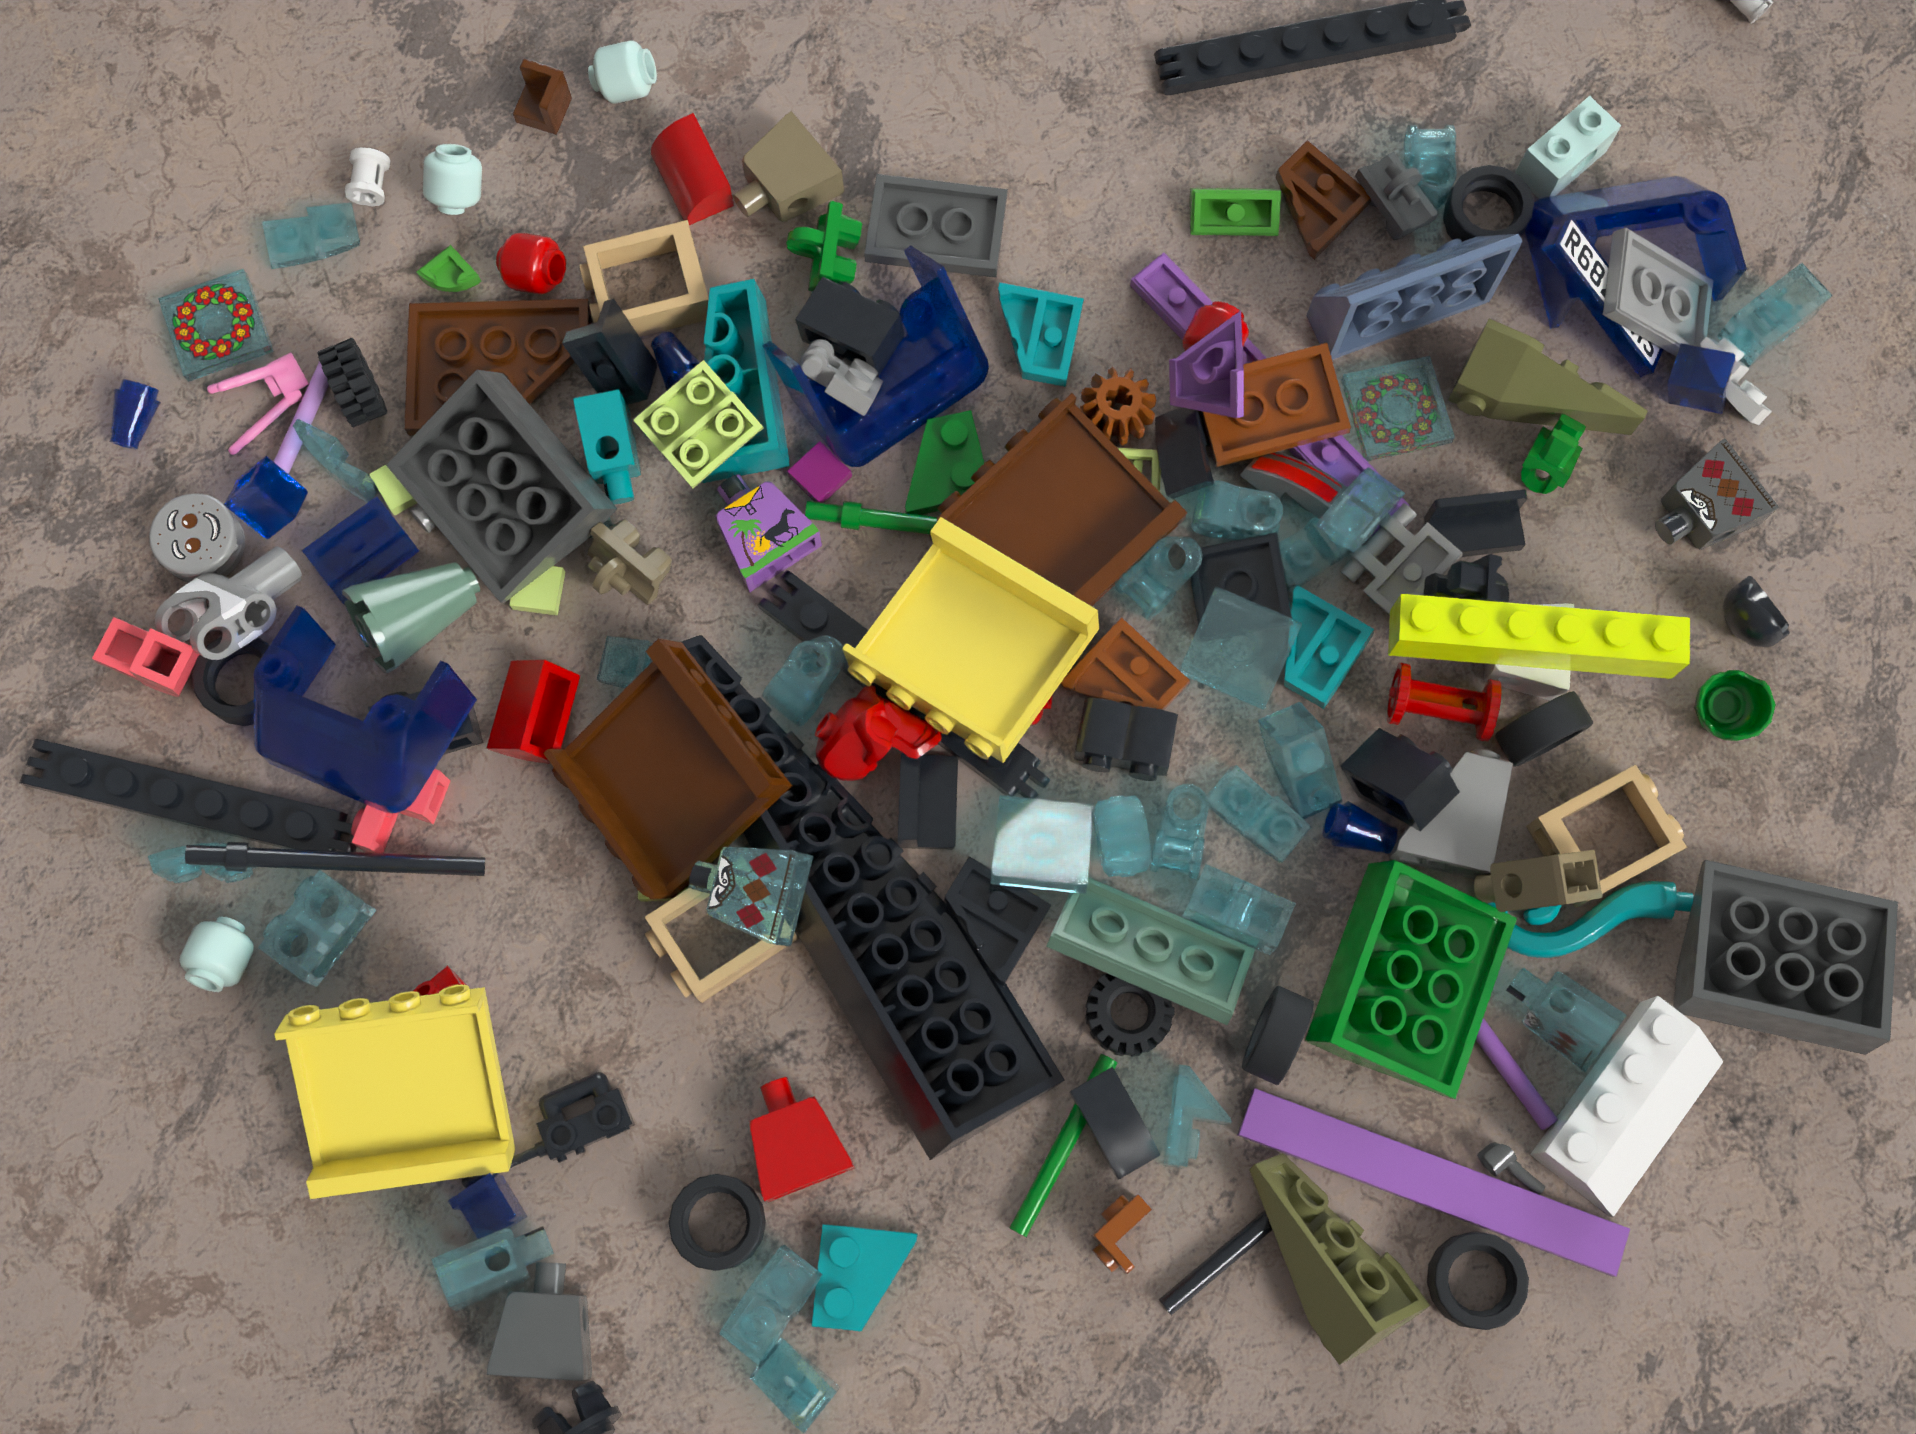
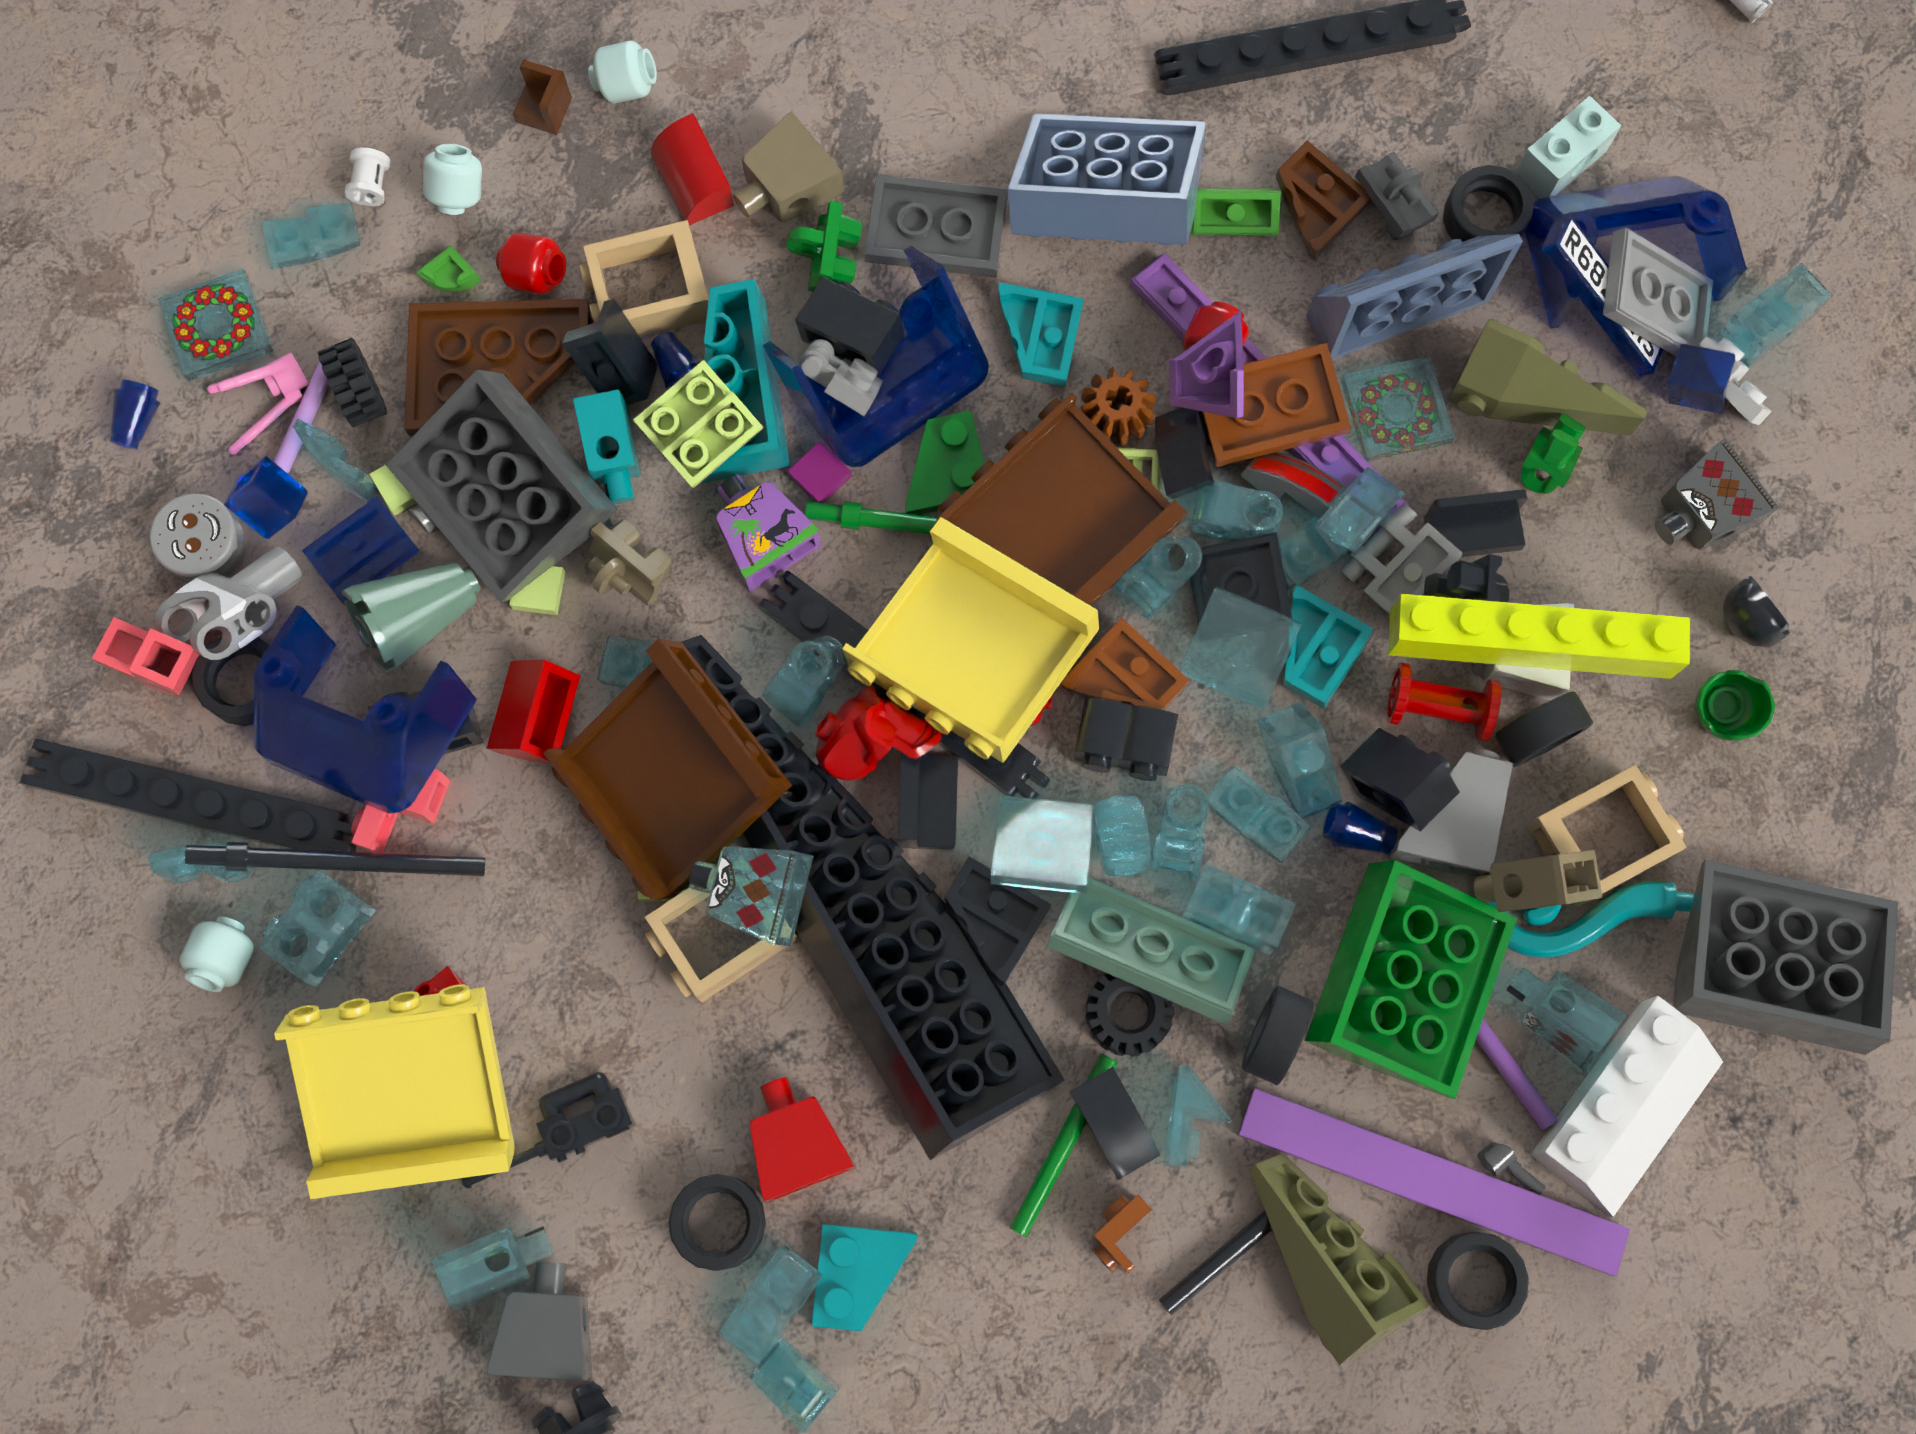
clear blue panel [448,1173,527,1244] -> none
clear light blue piece [1404,125,1457,211] -> none
none -> sand blue slope [1008,114,1206,245]

